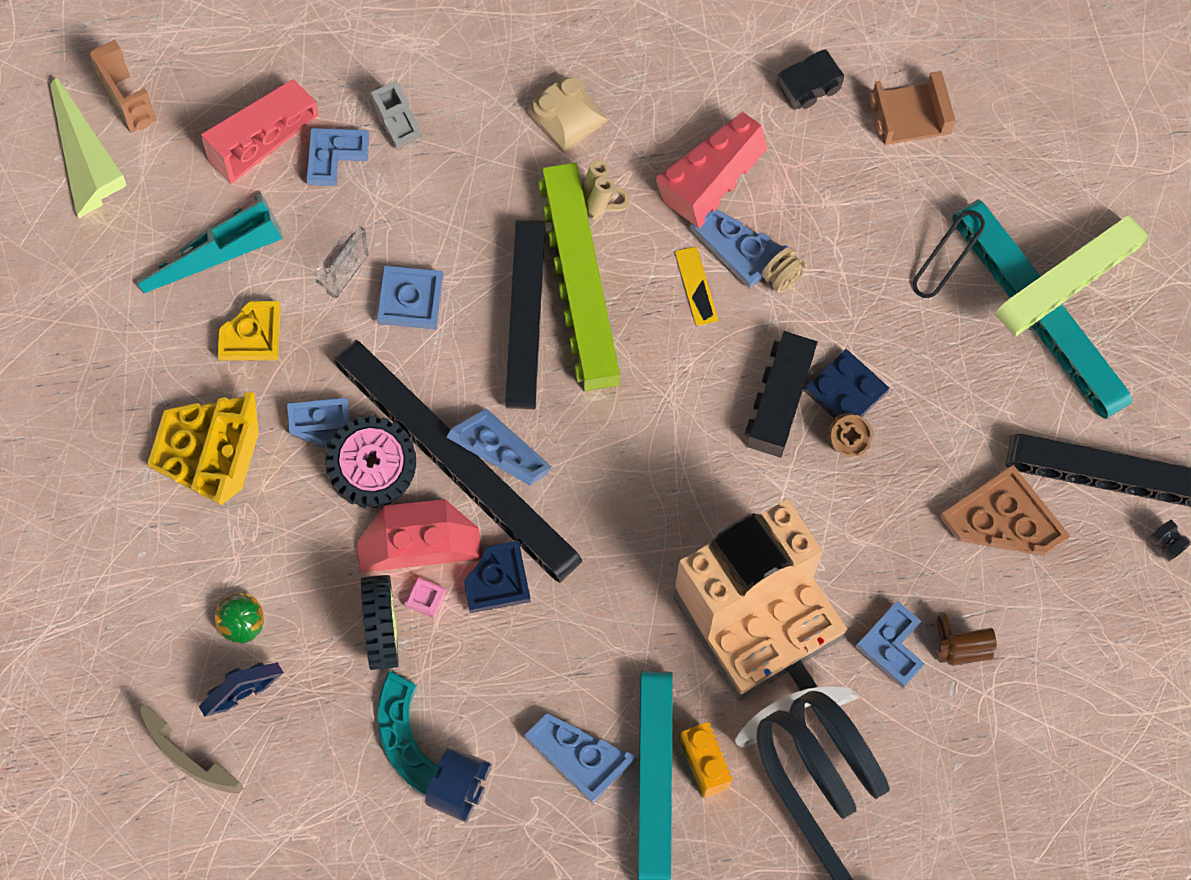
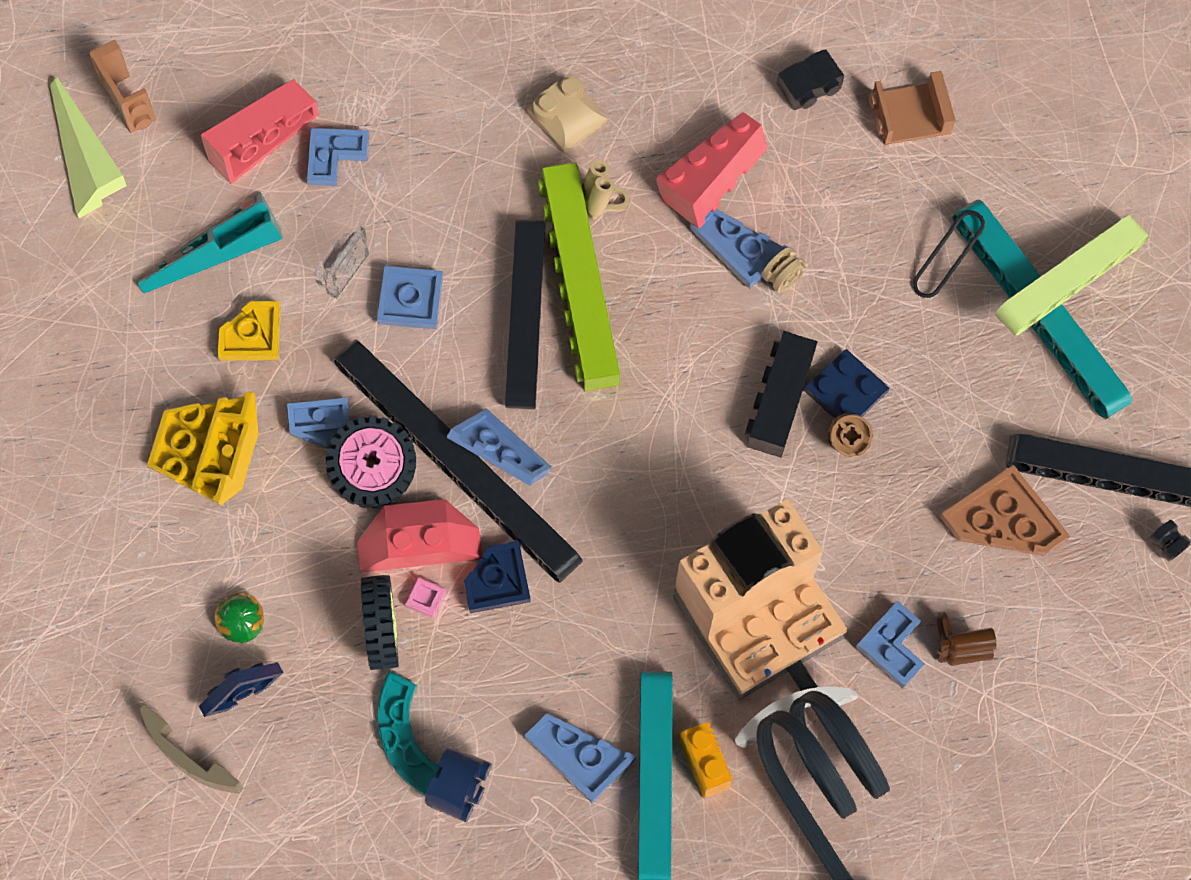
light grey brick [370,80,422,149] -> none
yellow sticker [675,247,719,326] -> none

